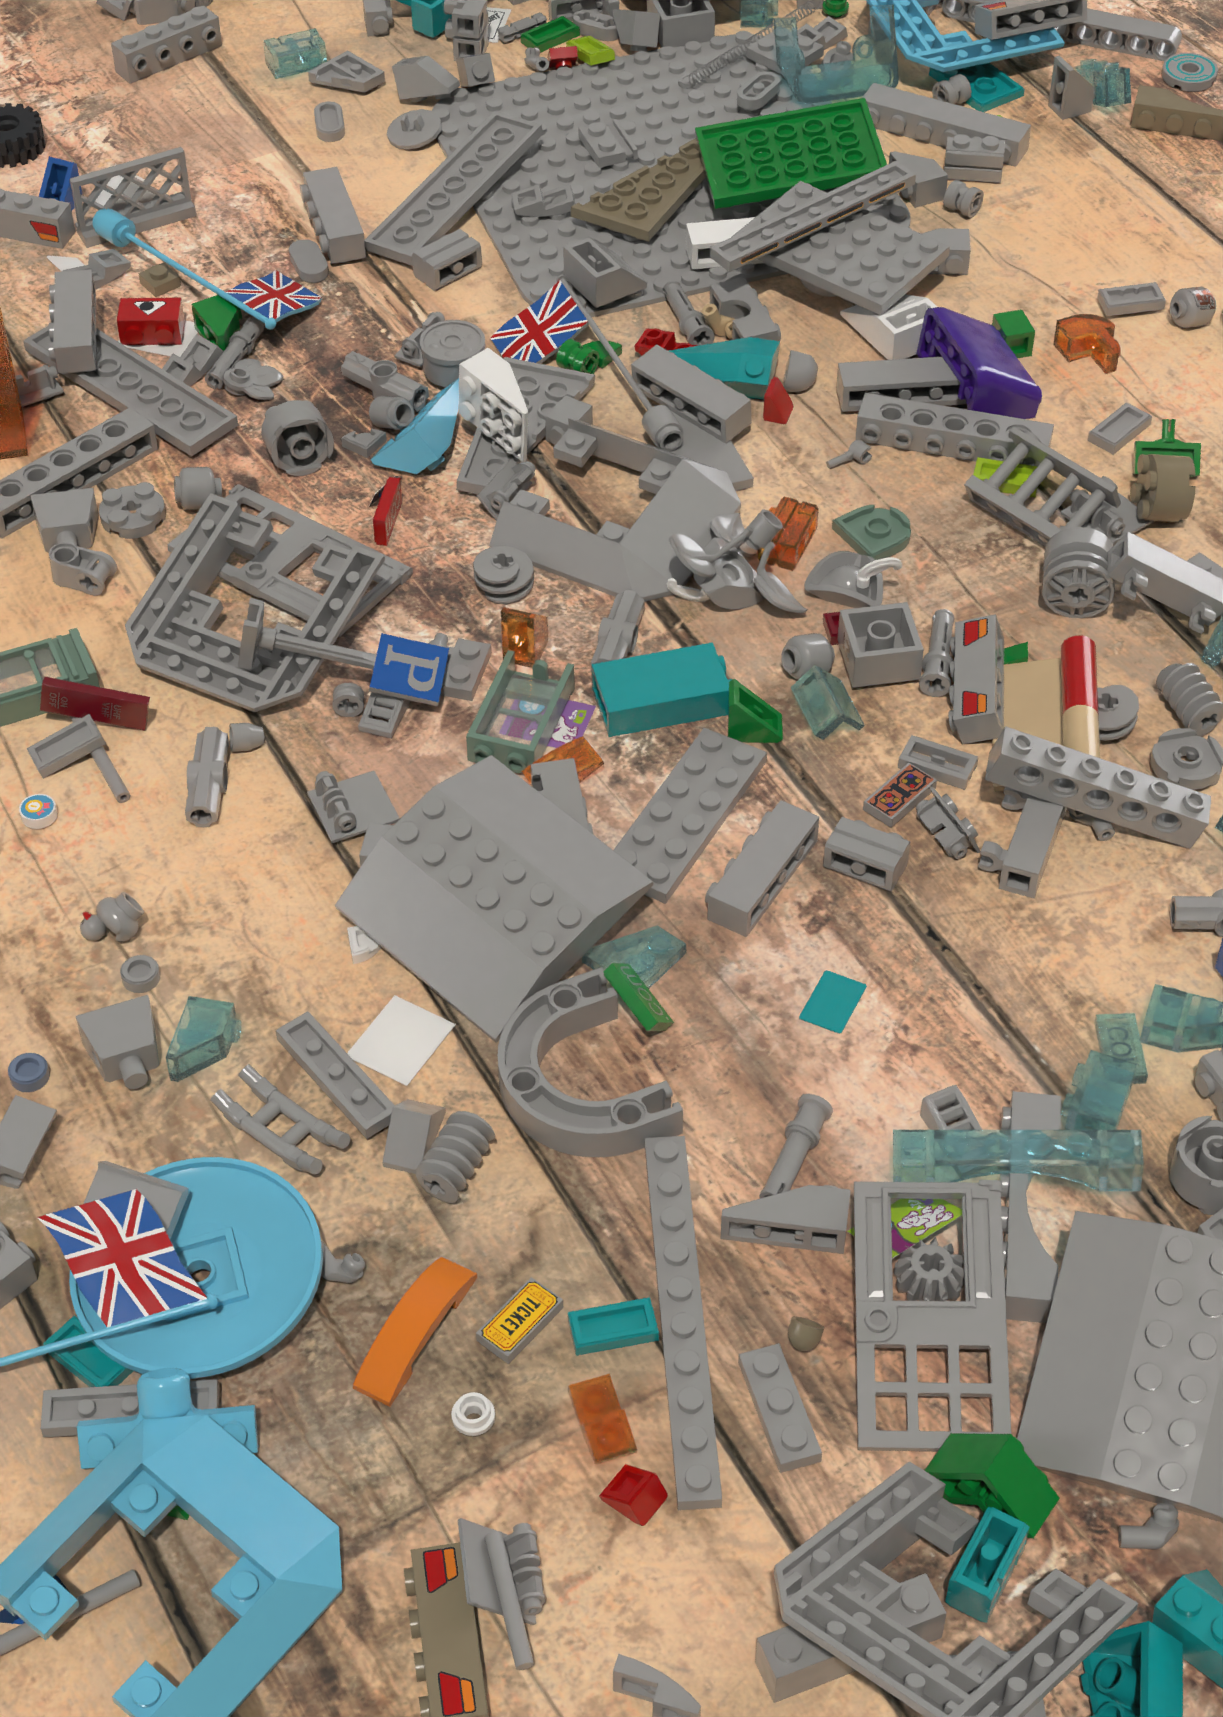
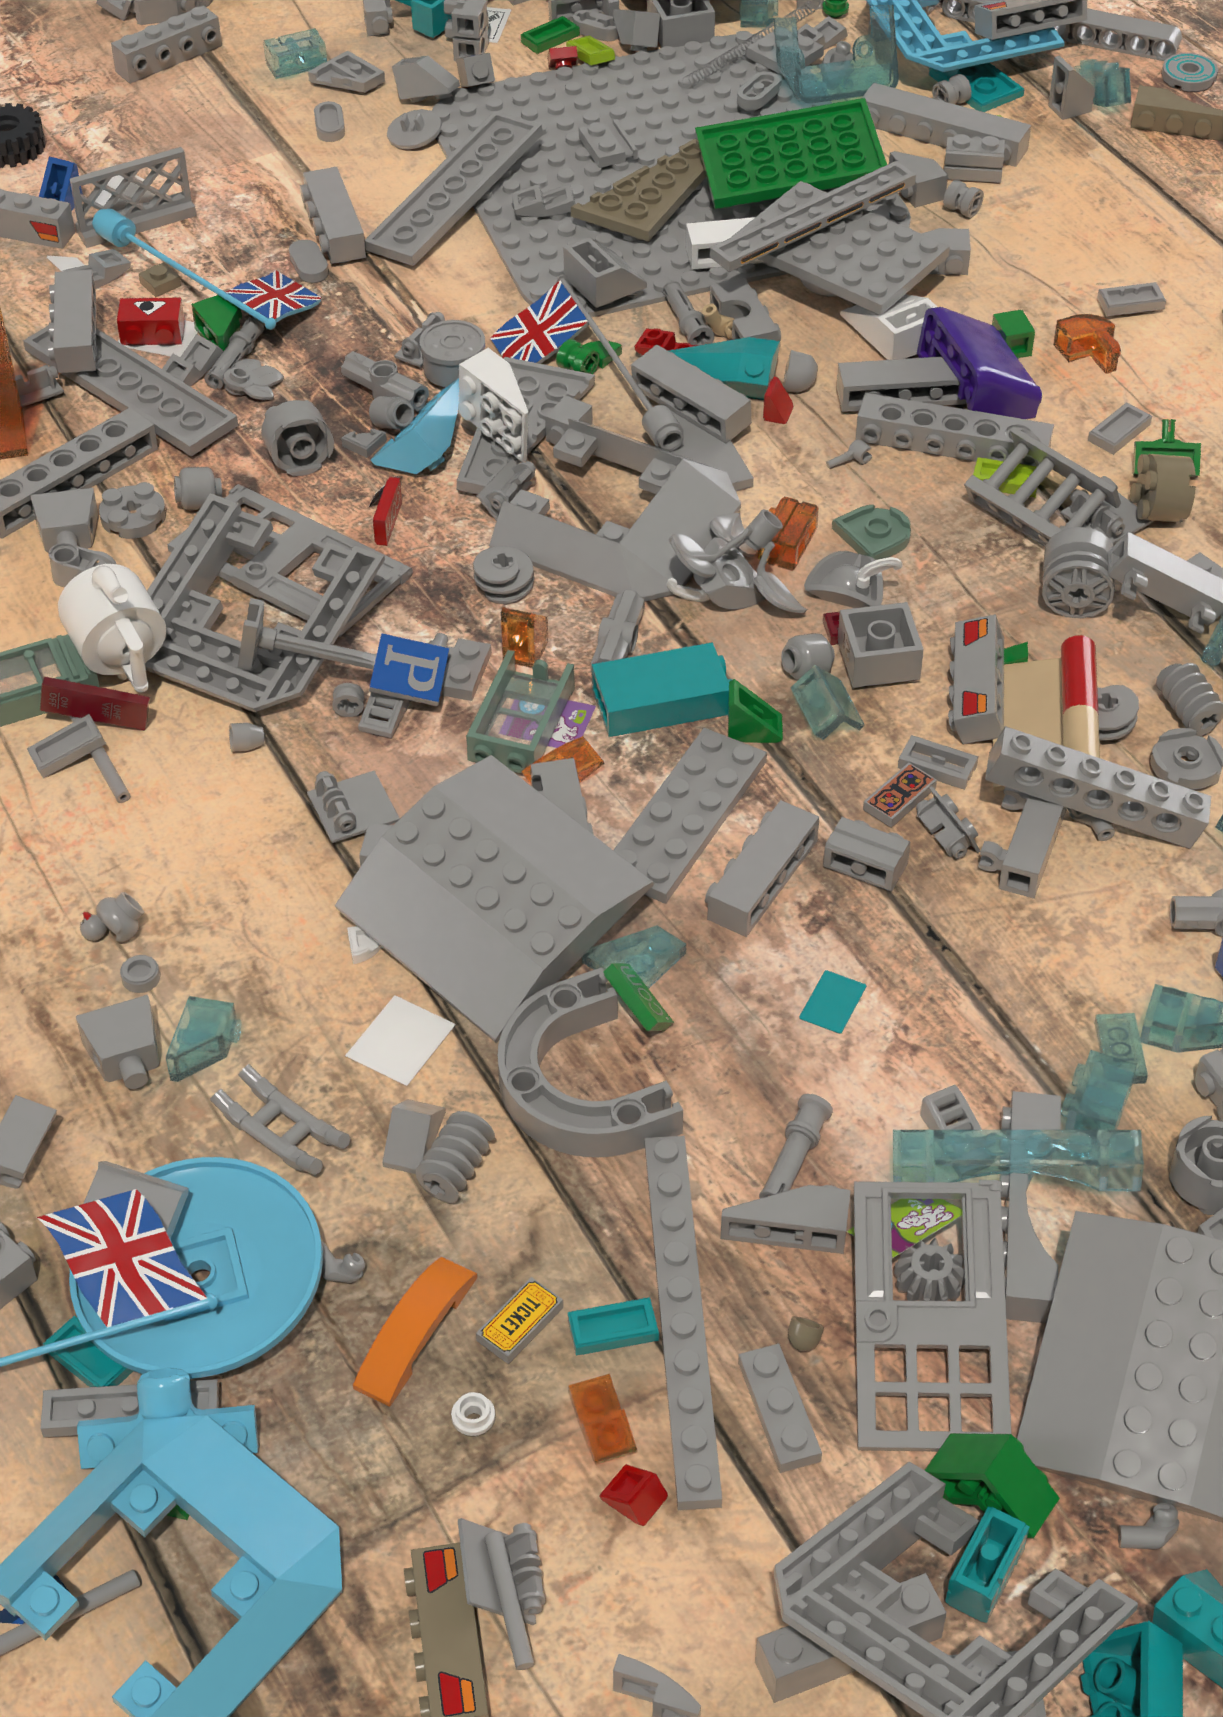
sand blue tile [8,1053,50,1092] -> none
tile [19,794,58,829] -> none
light grey piece [185,727,229,827] -> none
light grey plate [276,1011,395,1139] -> none
light grey brick [412,229,482,291] -> none
light grey axle [498,12,547,43] -> none
light grey arm [524,48,549,72] -> none
light grey pin [919,609,955,697] -> none
light grey head [1170,286,1216,328] -> none
none -> white piece [58,564,166,692]

